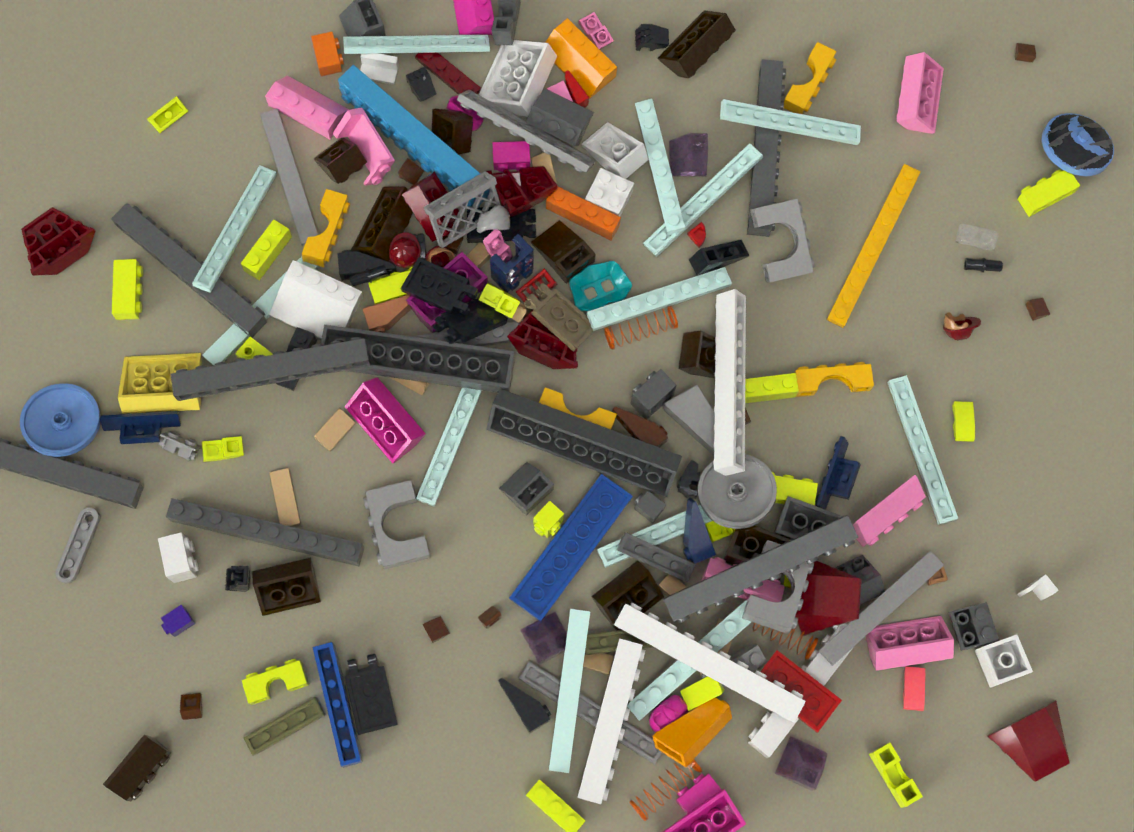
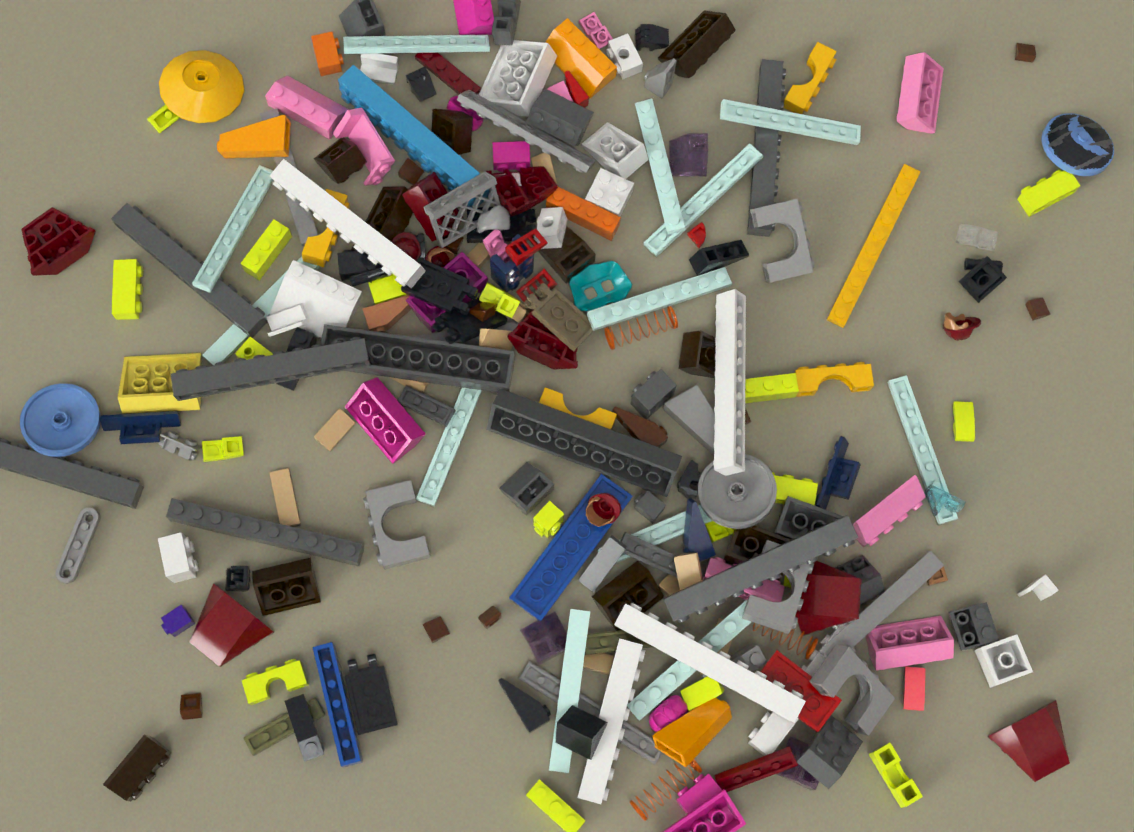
none -> yellow dish [159,50,244,123]
none -> dark red wedge [190,583,274,667]
none -> light orange slope [217,115,291,158]
none -> white panel [266,304,309,337]
none -> white brick [270,159,426,288]
none -> black slope [284,694,324,761]
none -> dark grey tile [397,385,456,427]
none -> reddish brown slope [469,302,497,322]
none -> tan slope [479,329,513,350]
none -> red slope [505,229,548,266]
none -> white brick [534,207,568,249]
none -> black slope [555,705,608,760]
none -> tile [578,535,627,593]
none -> dark red piece [586,493,621,527]
none -> white brick [606,33,643,80]
none -> light grey slope [644,58,677,99]
none -> tan slope [674,552,703,590]
none -> dark red plate [715,746,798,792]
none -> dark grey brick [797,715,863,789]
none -> light grey arch [809,644,895,736]
none -> clear light blue slope [924,484,966,517]
none -> black slope [958,256,1007,303]

